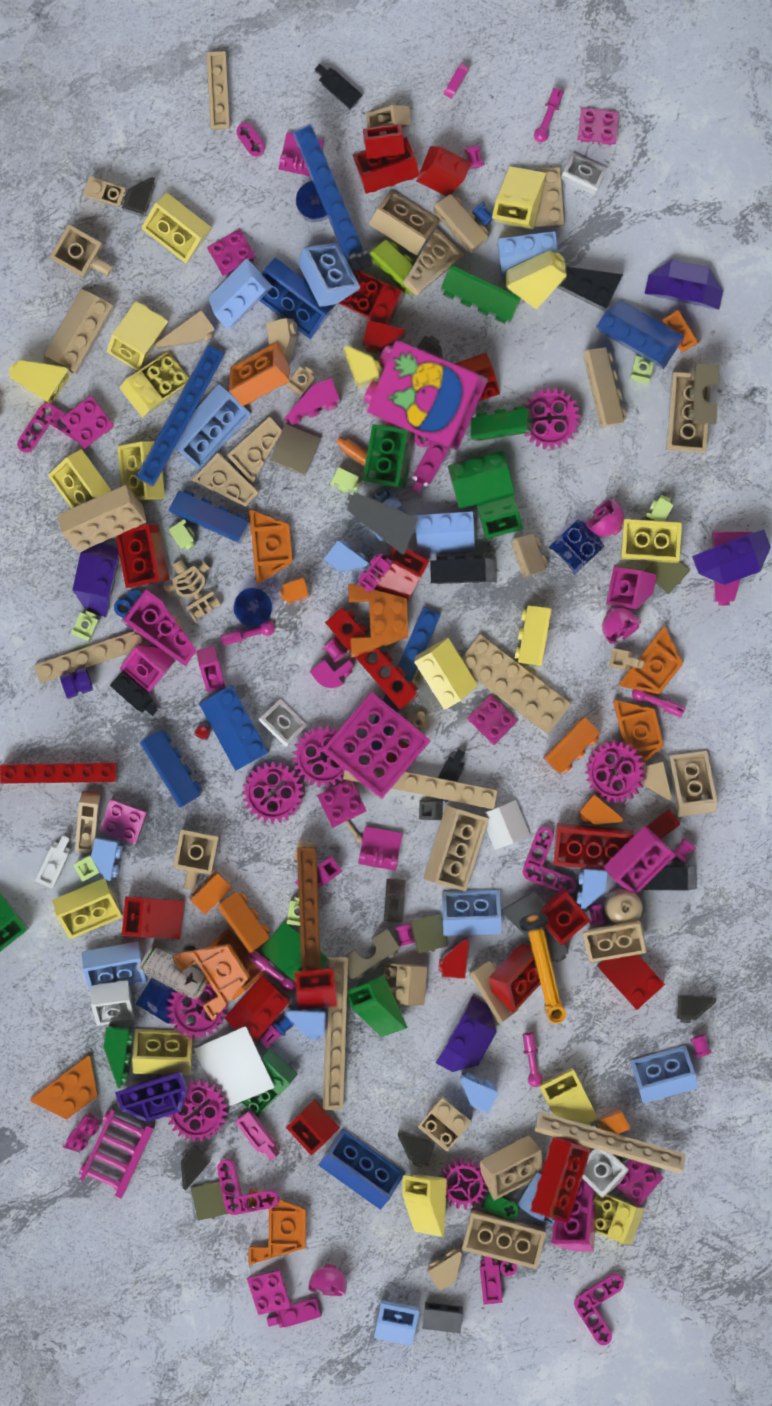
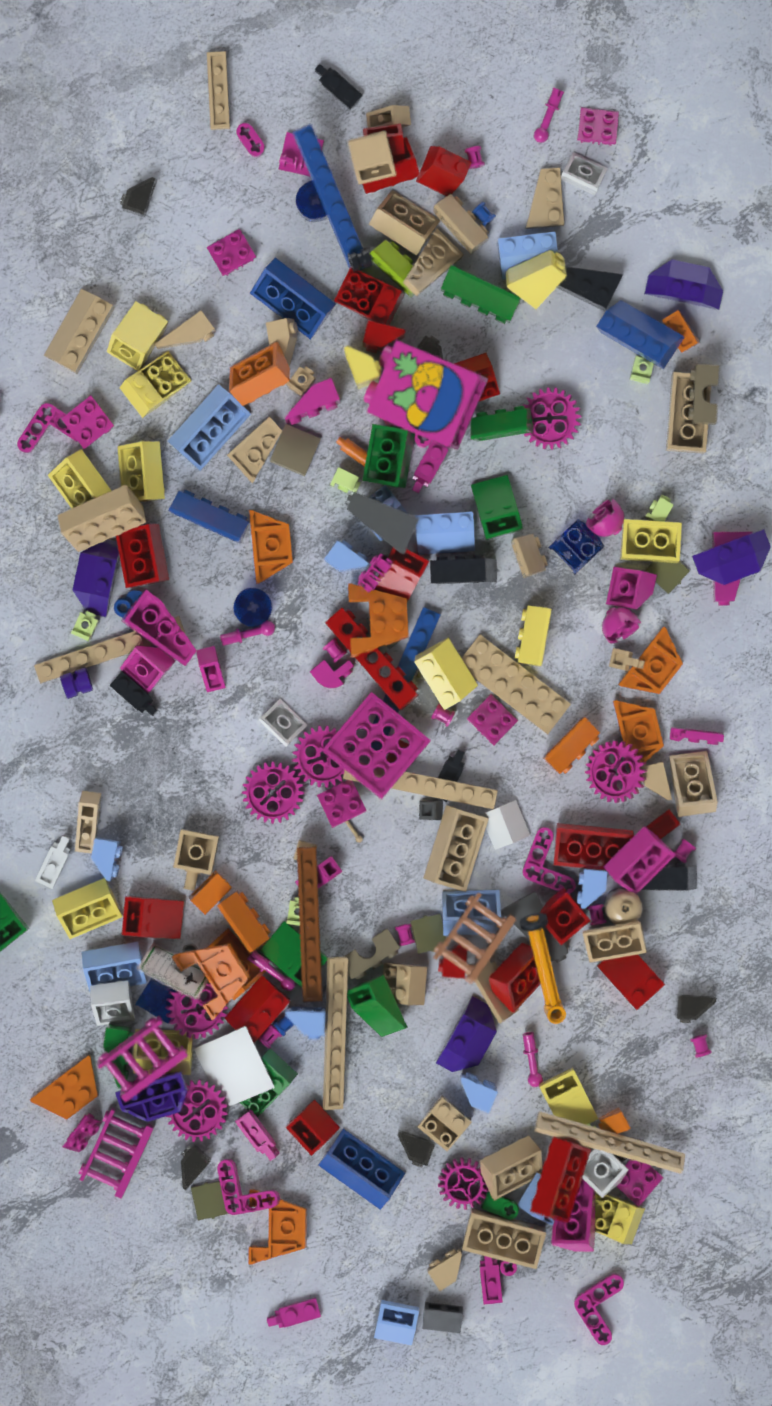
red brick [0,763,118,784] -> none
light yellow slope [8,360,72,405] -> none
tan brick [49,224,113,280] -> none
yellowish green brick [73,855,99,882] -> none
tan slope [83,176,126,207] -> none
dark pink hinge [100,799,147,844] -> none
blue plate [136,345,225,486] -> none
blue slope [139,730,202,808] -> none
light yellow slope [141,193,212,263] -> none
tan piece [164,560,222,622] -> none
yellowish green brick [168,519,196,550] -> none
tan wing [192,452,260,507] -> none
red hinge [194,725,210,741] -> none
blue slope [199,685,269,771] -> none
light blue slope [208,259,273,329] -> none
dark pink hinge [247,1269,291,1315] -> none
orange slope [280,578,310,604] -> none
red slope [295,968,337,1010] -> none
light blue slope [298,243,360,307] -> none
dark pink cylinder [308,1264,347,1296] -> none
dark pink hinge [358,826,402,871] -> none
clear smoke slope [384,879,406,923] -> none
light yellow slope [402,1174,447,1237] -> none
tan plate [407,711,429,731] -> none
dark pink beam [443,63,470,99] -> none
green slope [448,451,515,509] -> none
light yellow slope [492,167,546,230] -> none
orange slope [578,794,623,824] -> none
tan slope [583,347,626,429] -> none
light blue slope [630,1045,698,1104] -> none
dark pink pin [632,689,686,718] -> none
none -> dark pink fence [97,1016,188,1102]
none -> tan slope [348,131,396,184]
none -> dark pink bush [431,704,455,727]
none -> nougat fence [433,893,516,984]
none -> dark pink hinge [670,727,724,745]

